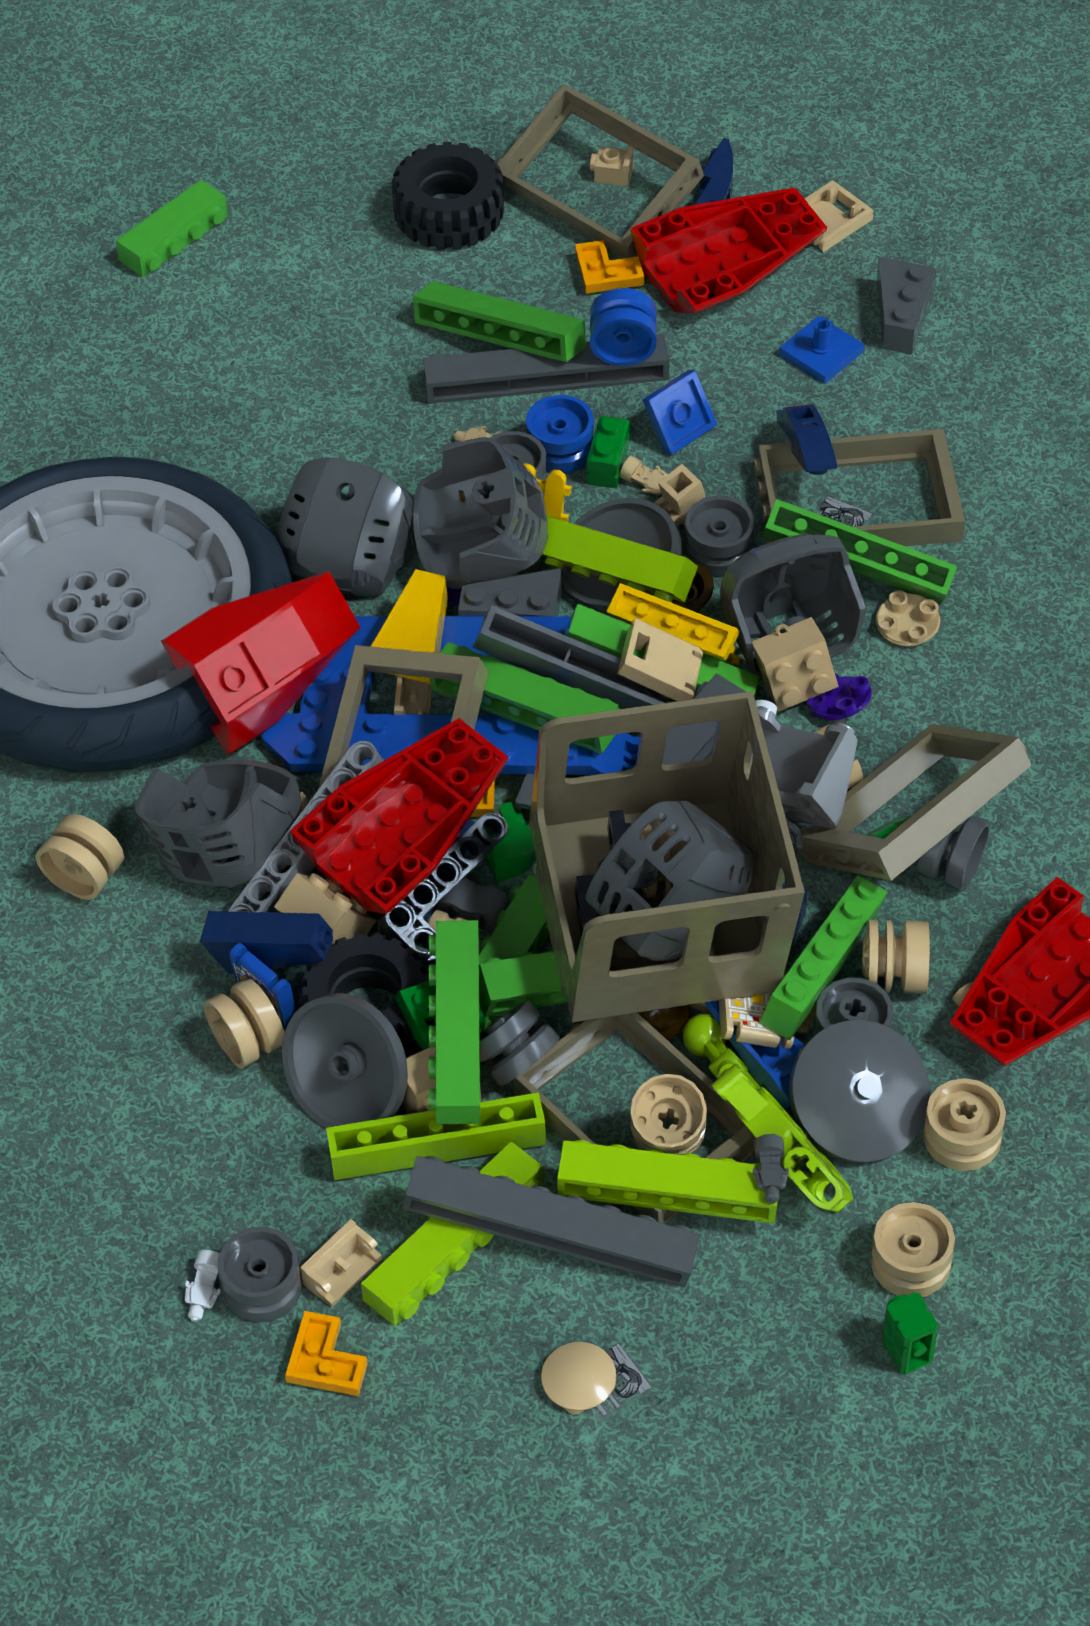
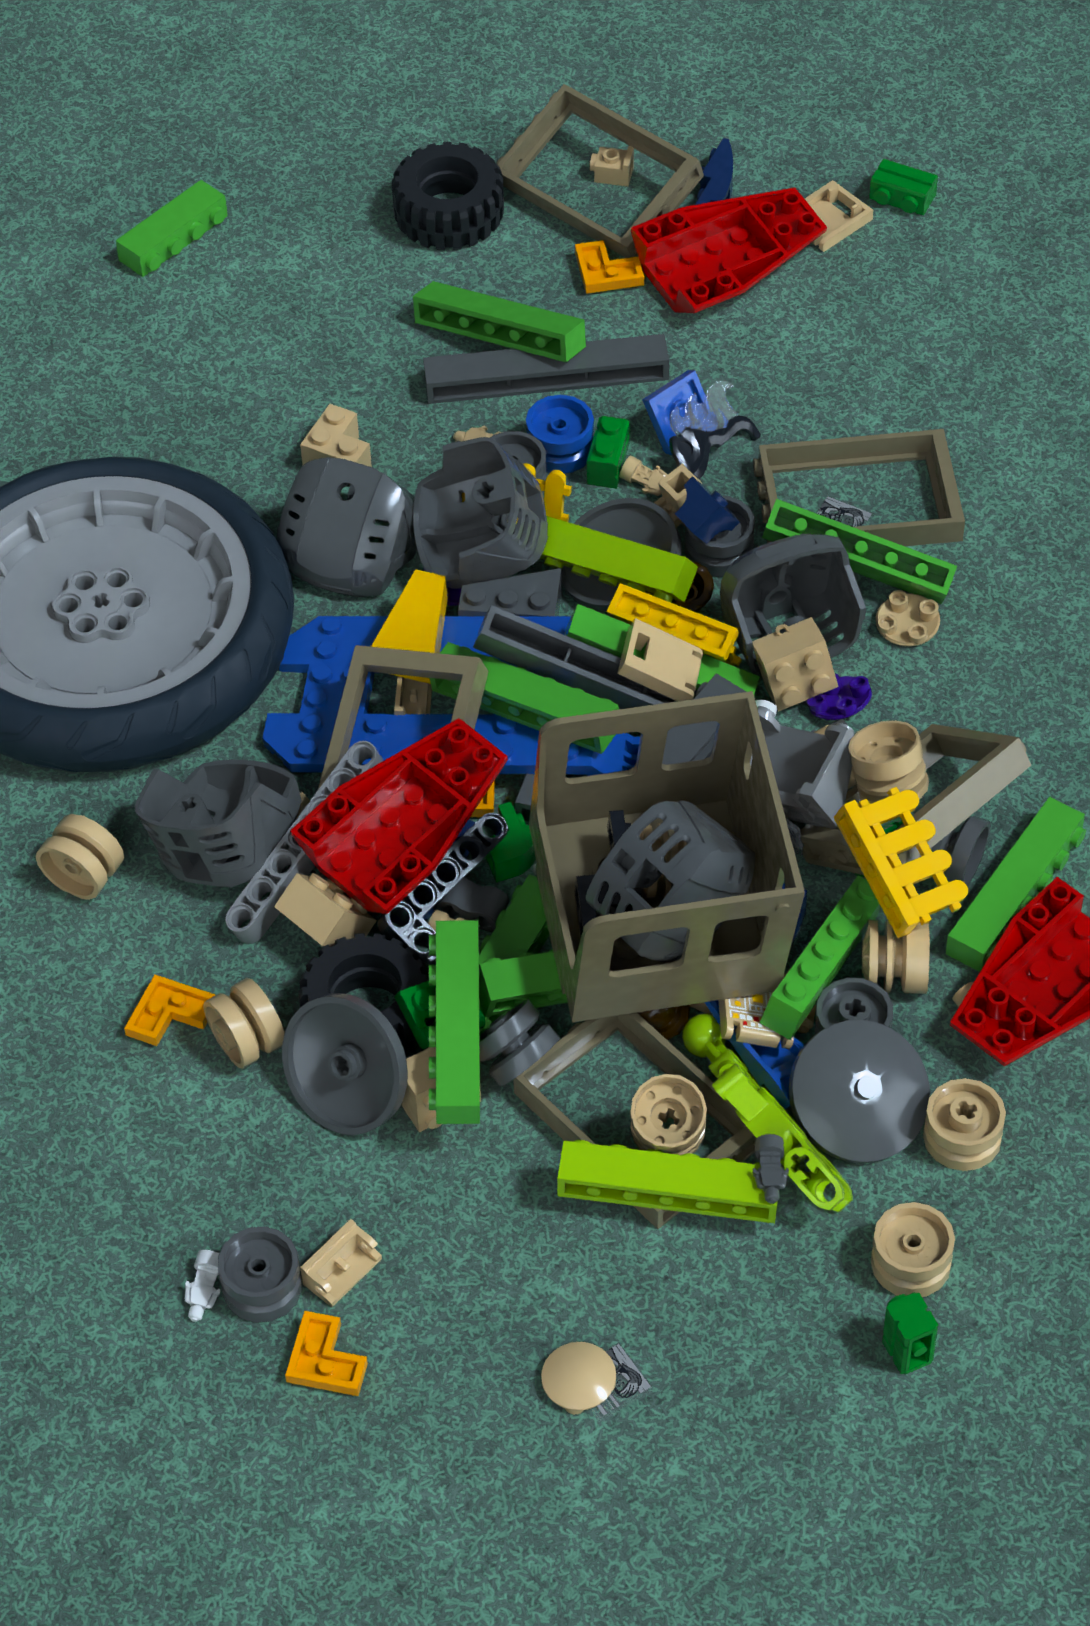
red wedge [161,571,361,755] -> none
dark blue slope [199,911,333,974] -> none
blue container [229,943,296,1031] -> none
lime brick [326,1092,546,1181] -> none
lime brick [361,1142,544,1326] -> none
dark grey brick [402,1156,700,1287] -> none
blue wheel [590,288,657,366] -> none
dark blue slope [776,404,837,475] -> none
blue tile [779,315,865,384] -> none
dark grey wedge [877,256,937,355] -> none
none -> light orange plate [124,974,215,1046]
none -> tan brick [300,404,372,467]
none -> piece [669,380,761,479]
none -> dark blue brick [675,476,740,544]
none -> yellow fence [833,786,968,938]
none -> tan wheel [848,720,929,804]
none -> green brick [869,159,938,216]
none -> bright green brick [945,797,1086,972]

